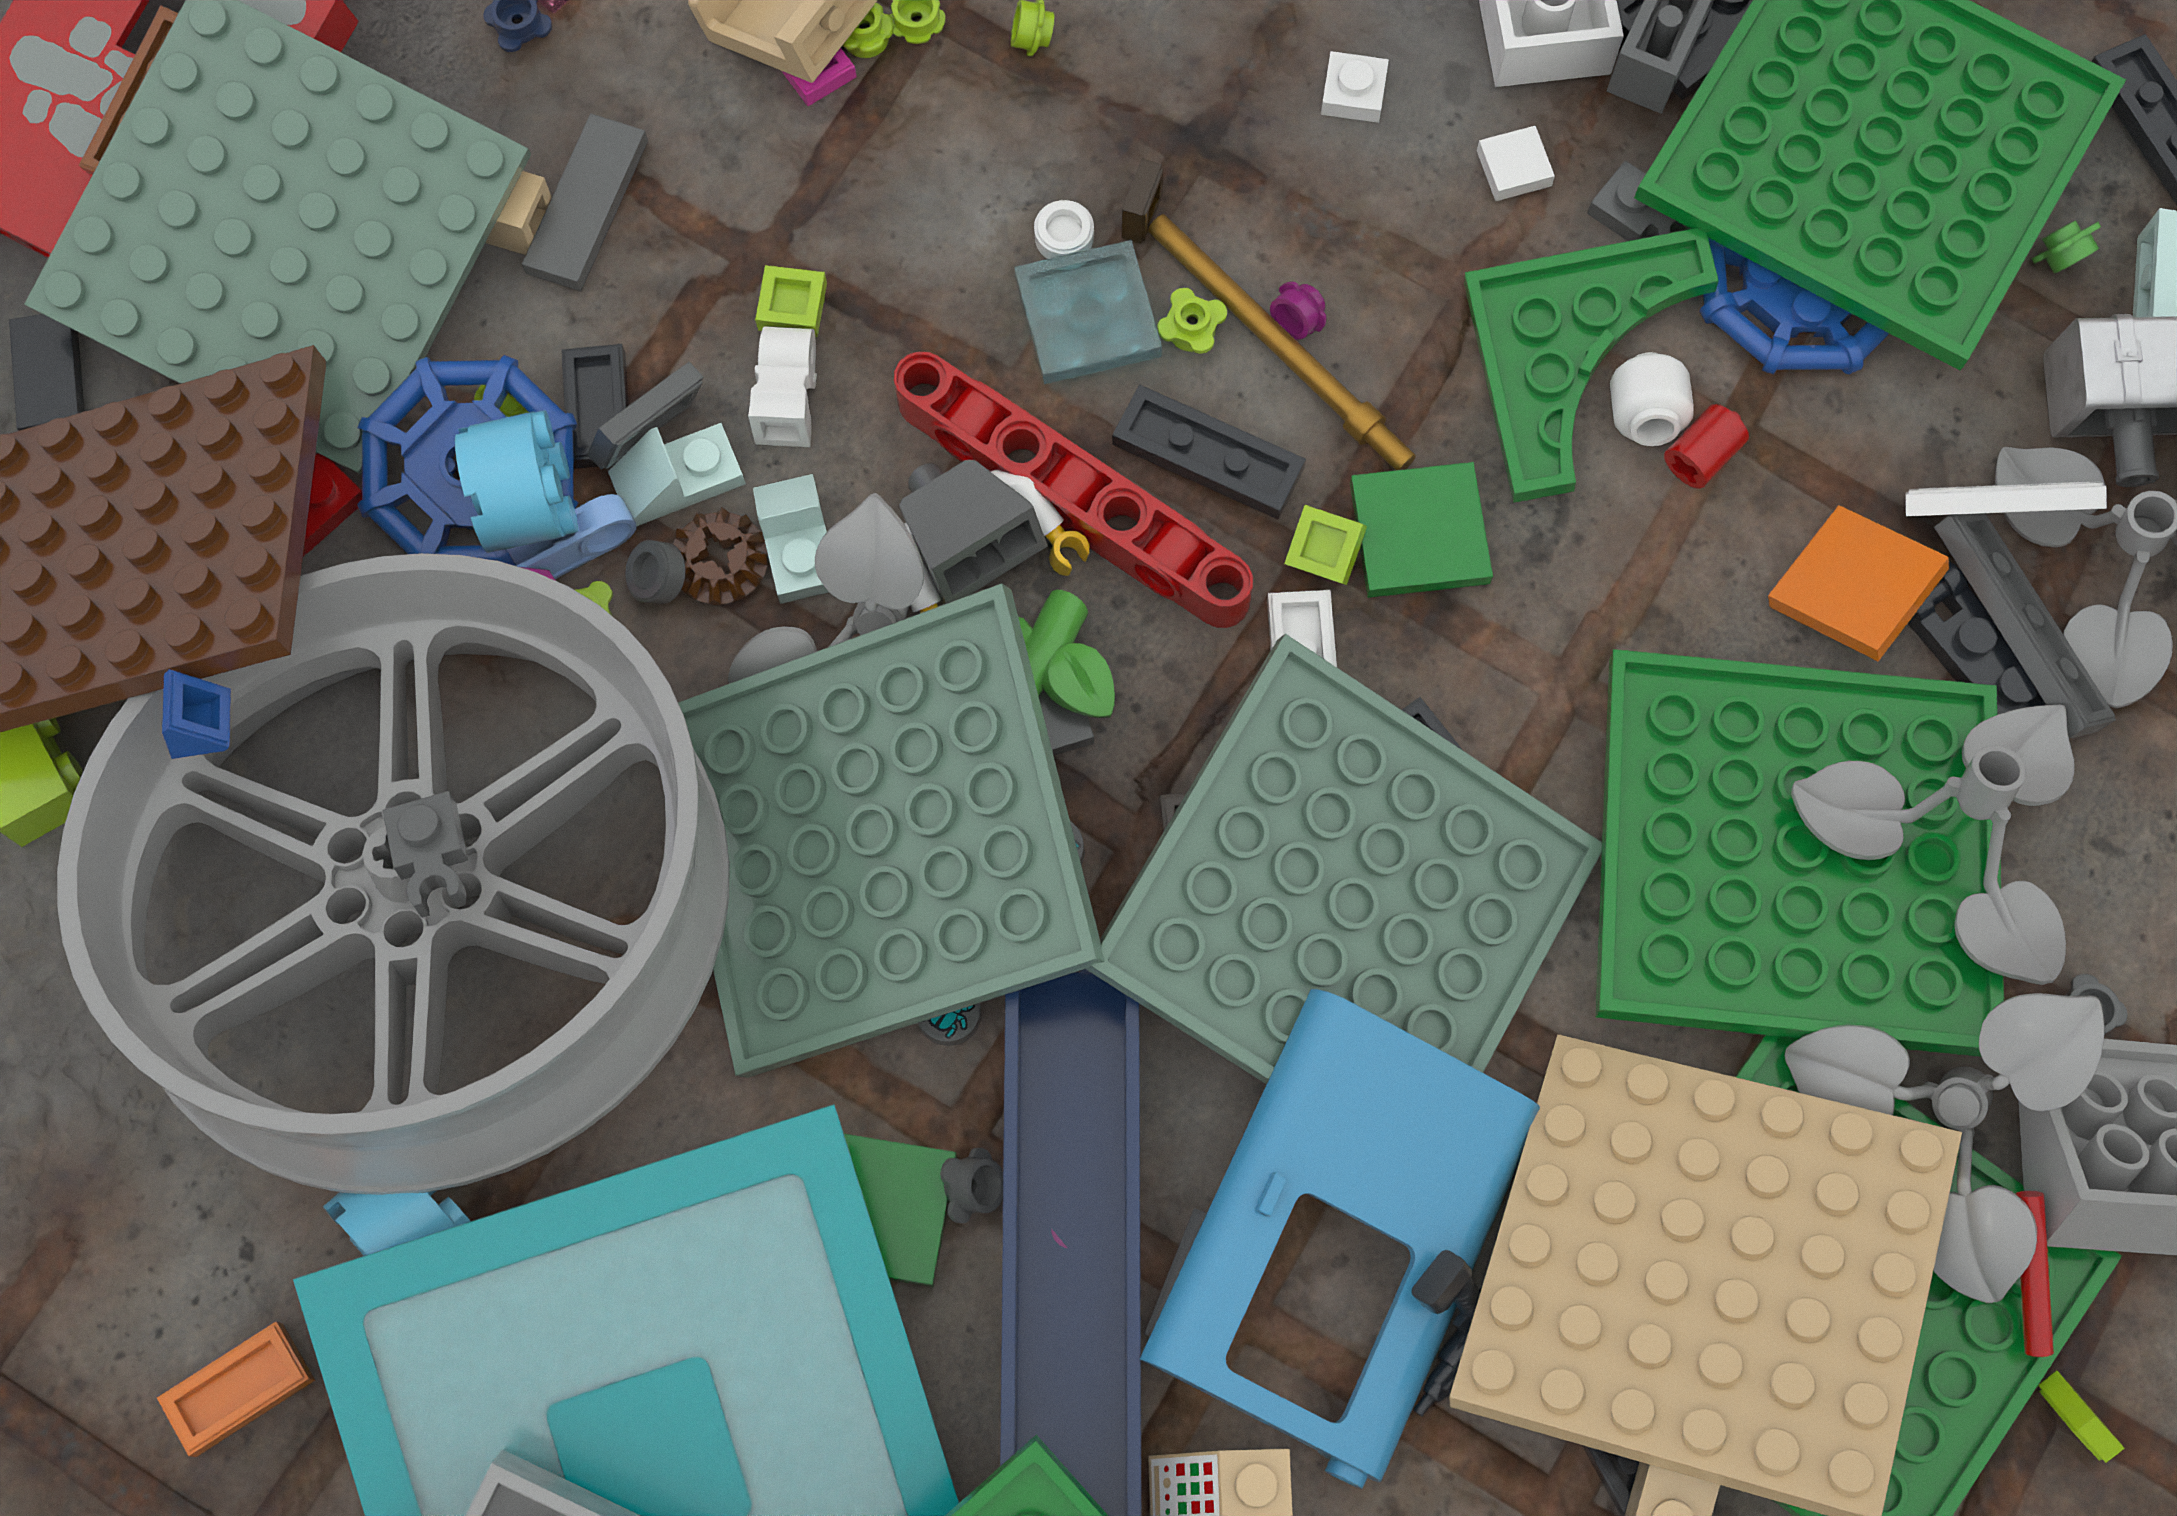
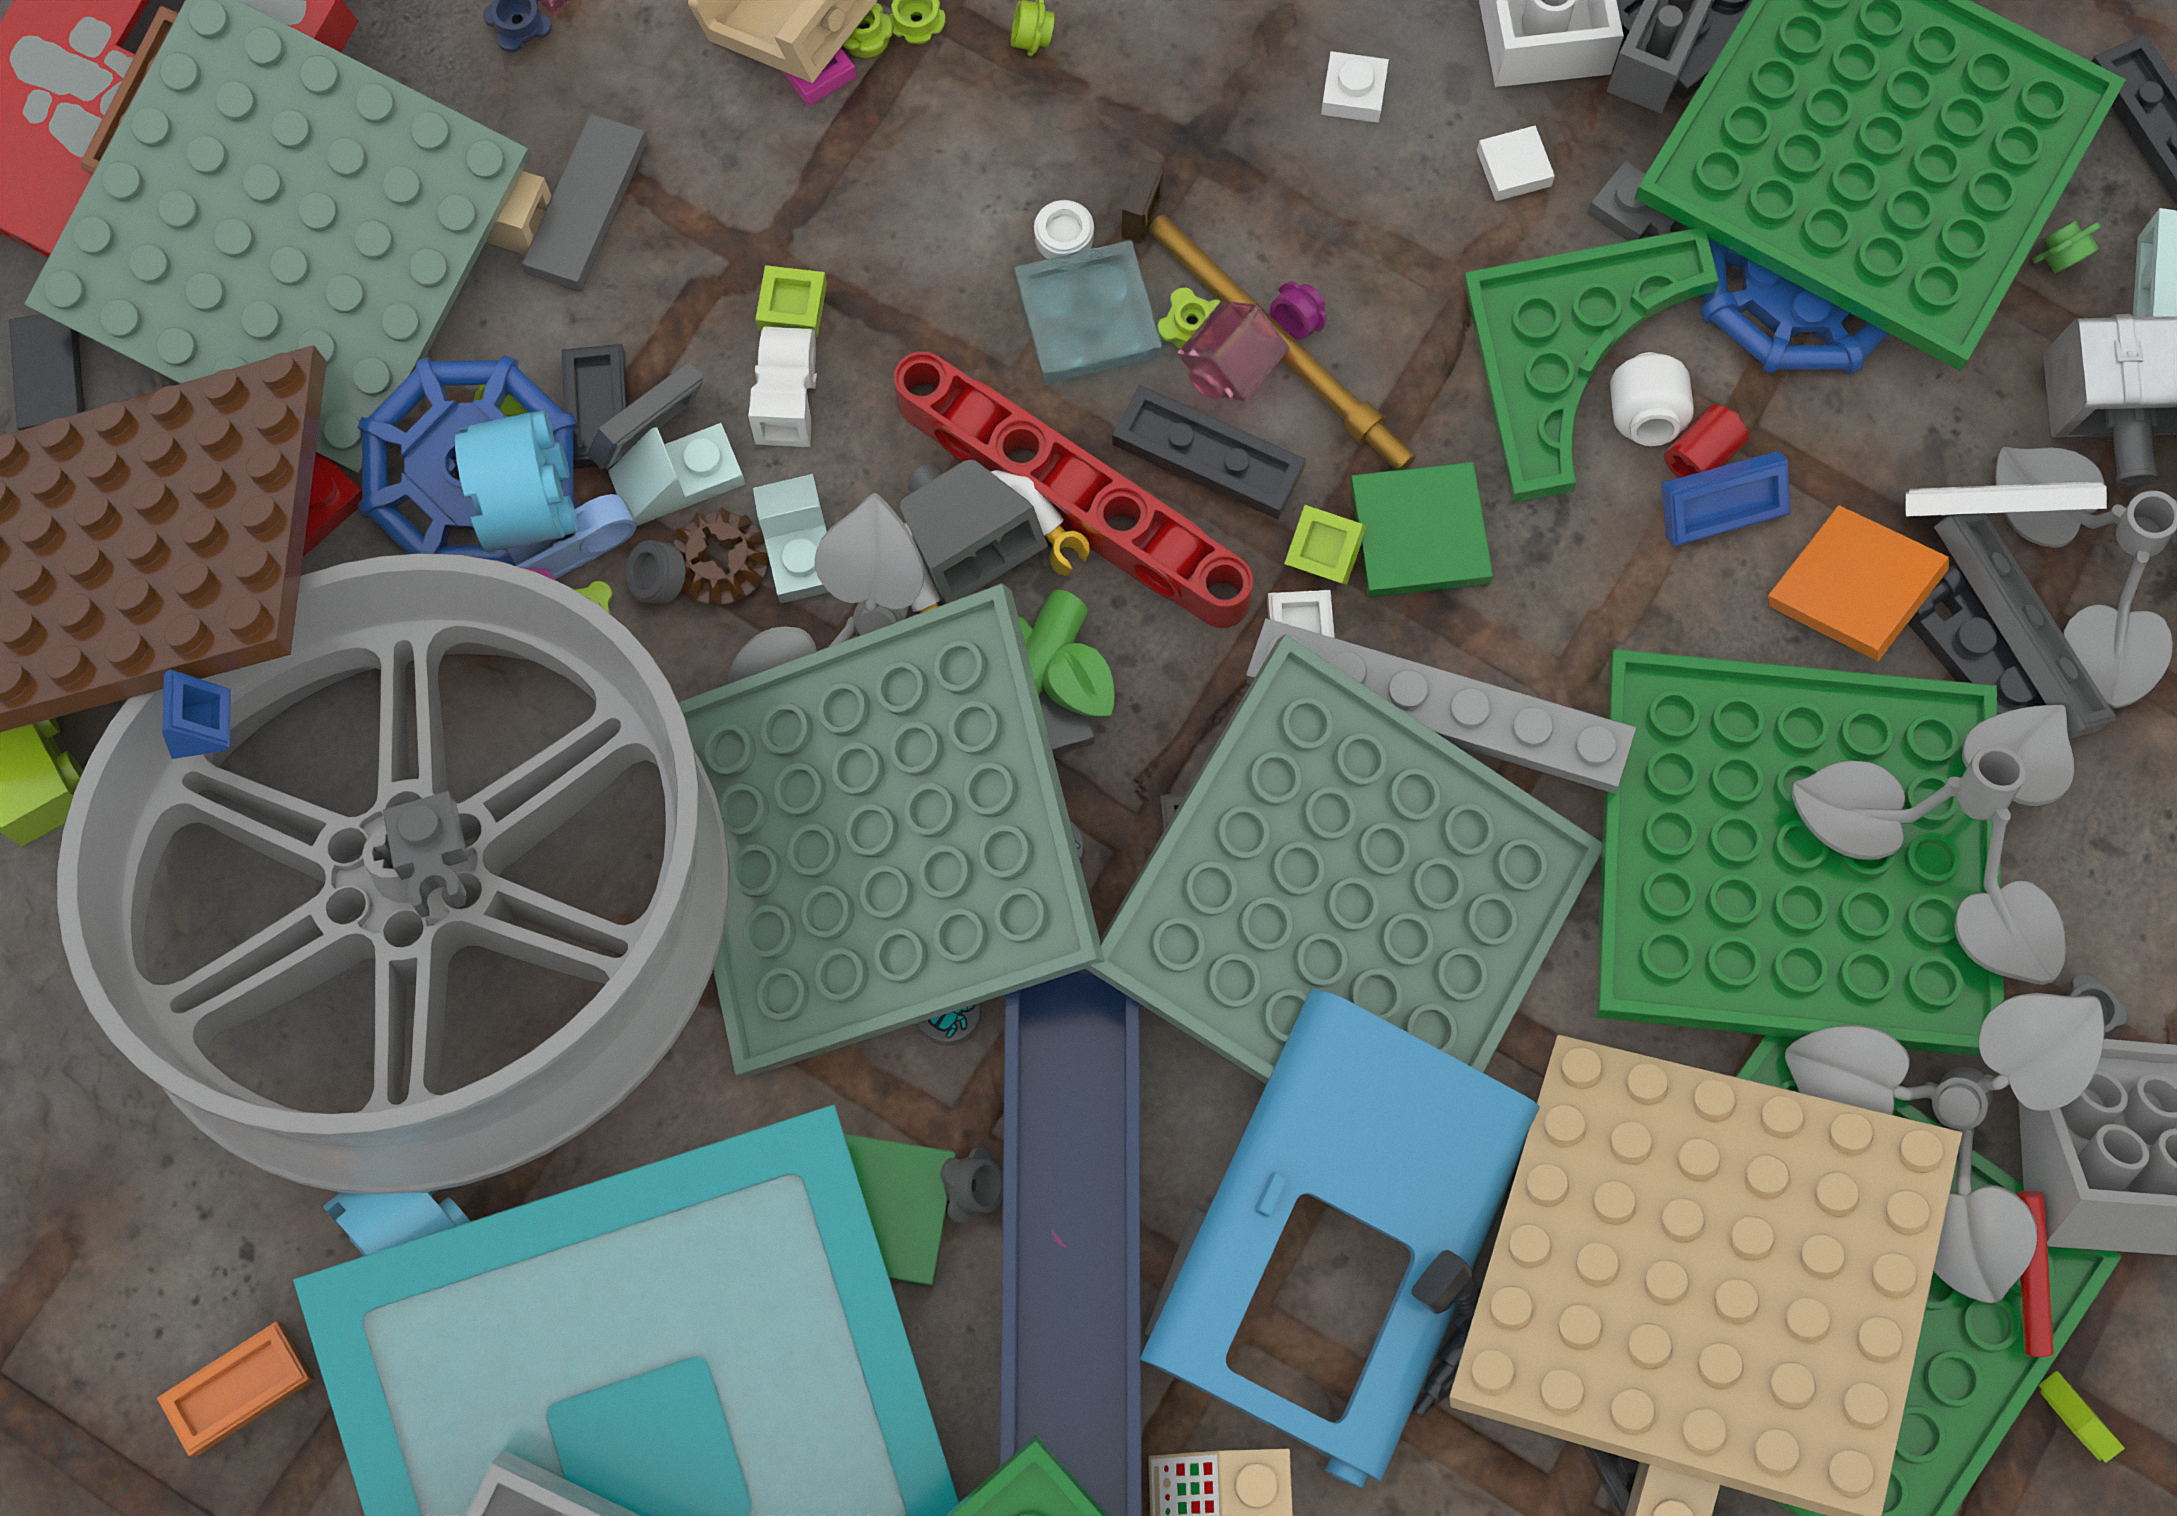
none -> clear pink brick [1177,301,1290,401]
none -> light grey plate [1246,618,1636,794]
none -> blue tile [1661,451,1791,546]

